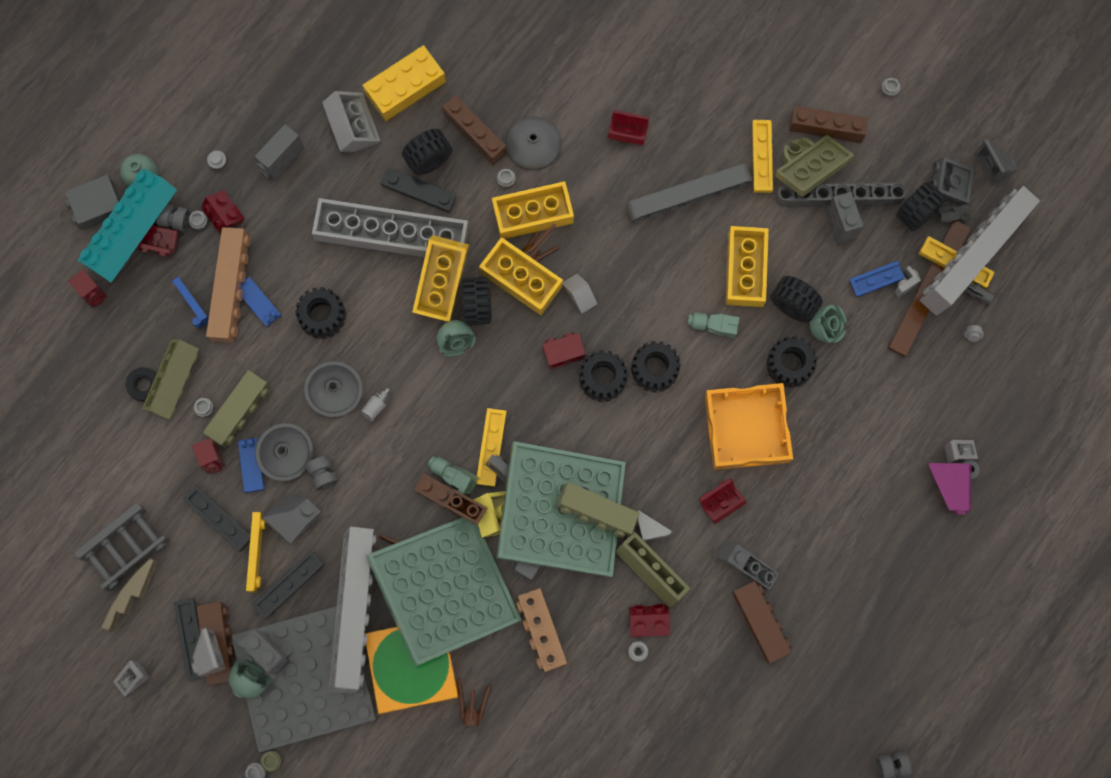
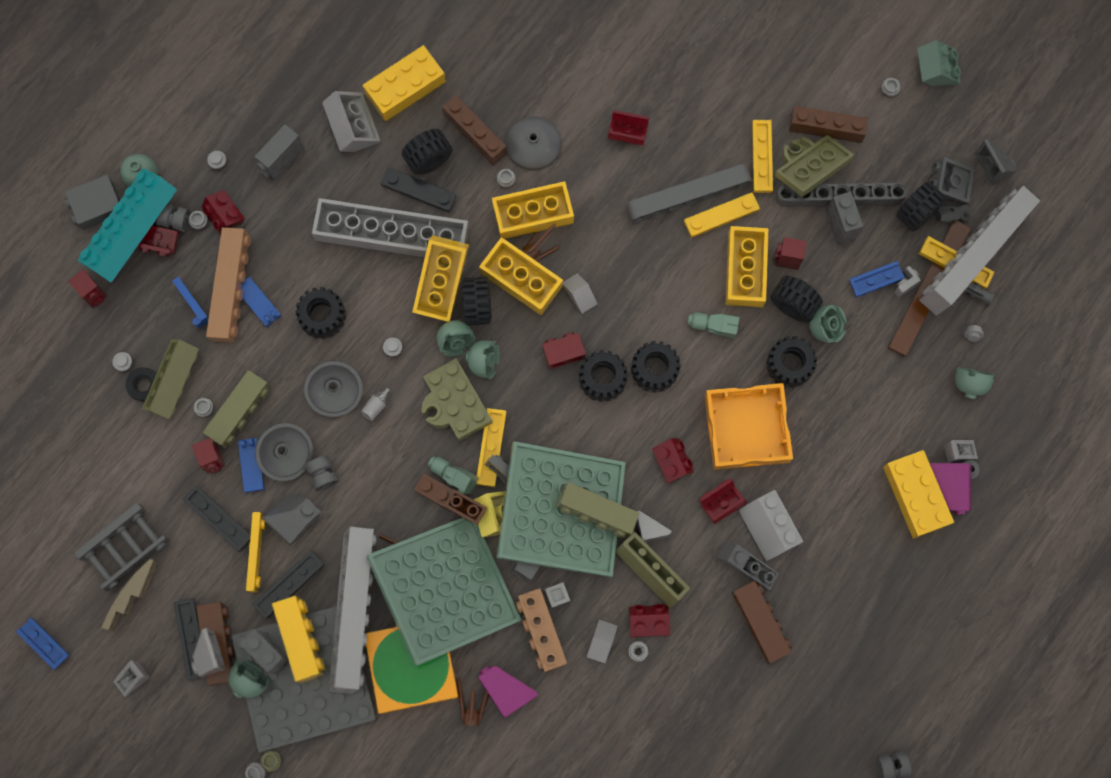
none -> blue hinge [16,617,70,670]
none -> light grey plate [113,352,132,371]
none -> yellow brick [272,596,326,683]
none -> light grey plate [383,337,402,357]
none -> olive plate [421,358,493,441]
none -> sand green cylinder [465,340,500,379]
none -> magenta slope [478,666,538,719]
none -> light grey plate [545,582,570,608]
none -> light grey slope [587,619,618,664]
none -> dark red bracket [652,438,694,483]
none -> yellow plate [684,192,760,238]
none -> light grey slope [738,490,803,562]
none -> dark red brick [774,237,807,270]
none -> yellow brick [883,450,954,539]
none -> sand green slope [917,40,961,86]
none -> sand green cylinder [955,367,995,399]

